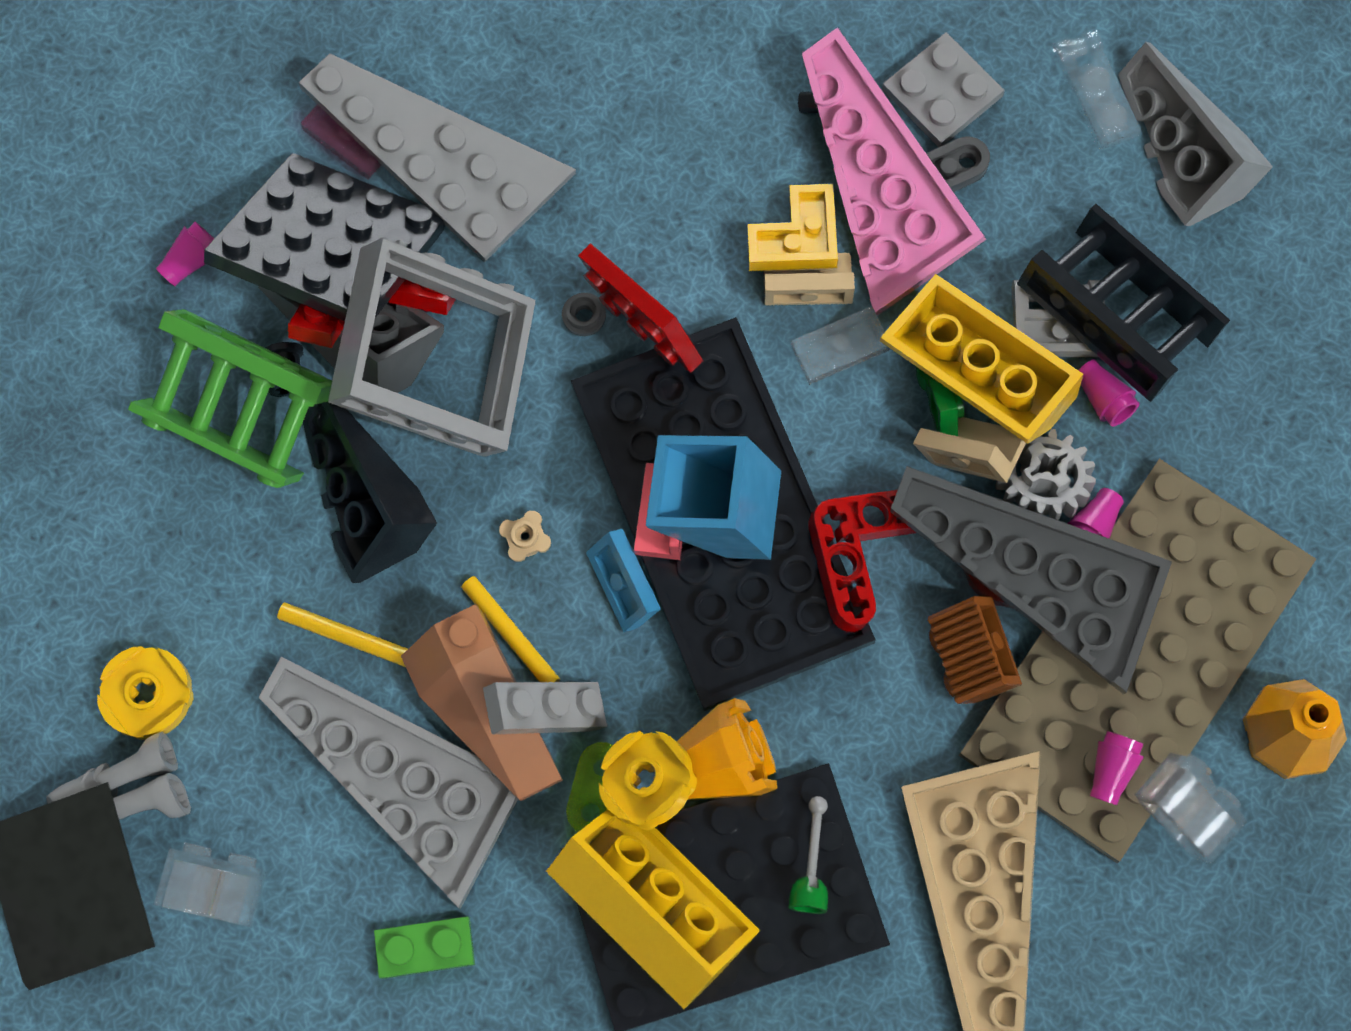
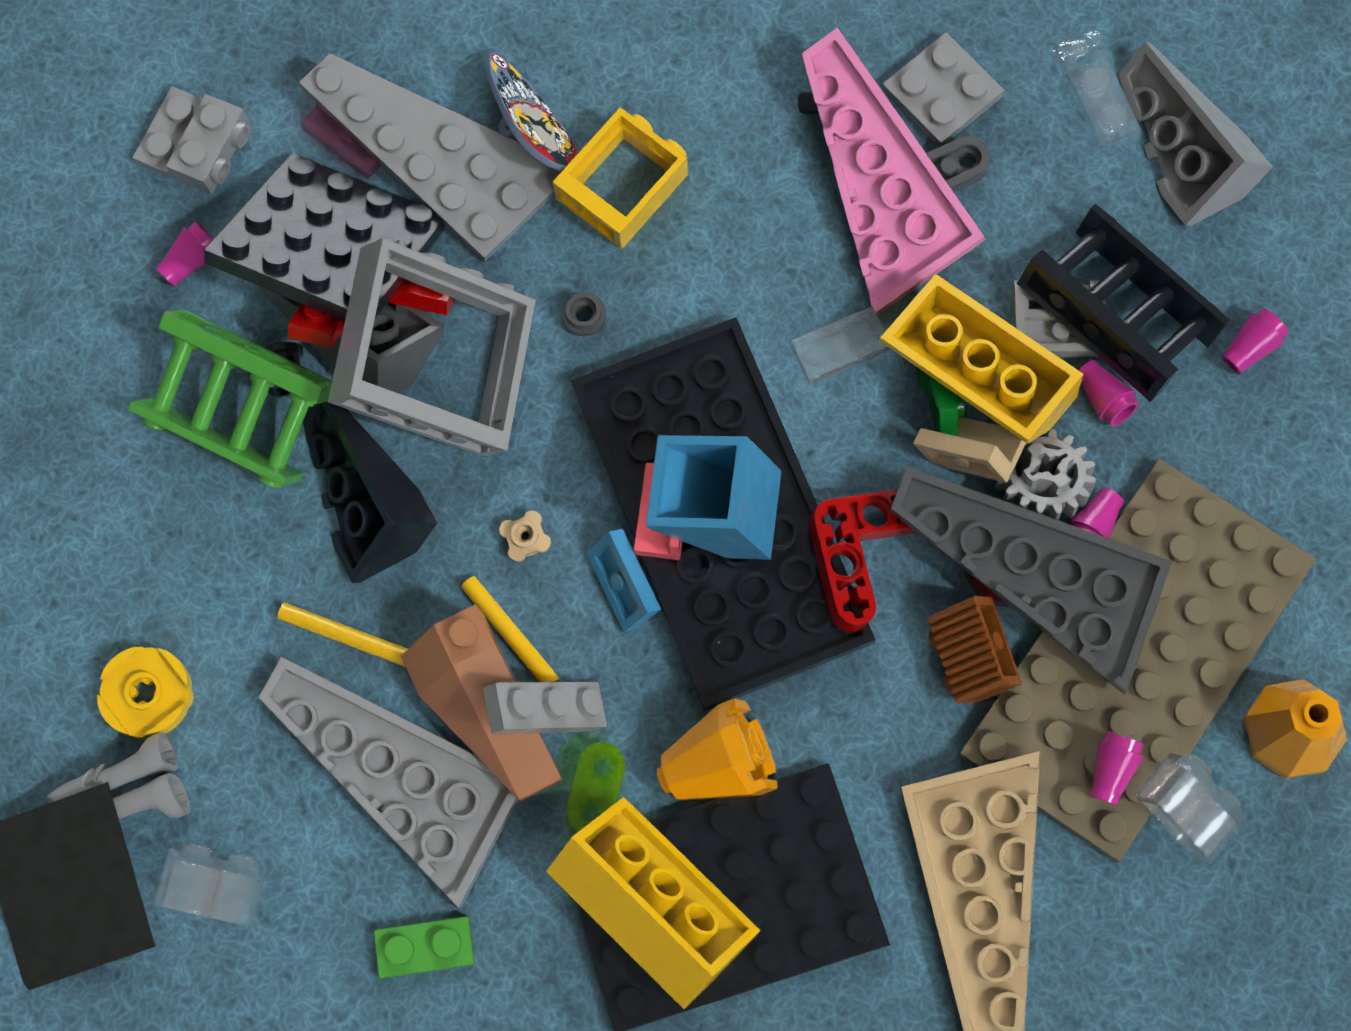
red plate [578,243,703,373] -> none
yellow plate [599,731,697,830] -> none
yellow plate [747,184,838,271] -> none
tan panel [764,253,855,305] -> none
hinge [788,796,828,914] -> none
none -> light grey plate [133,86,251,195]
none -> shield [485,52,579,171]
none -> yellow window [552,107,688,249]
none -> dark pink cone [1221,308,1289,375]

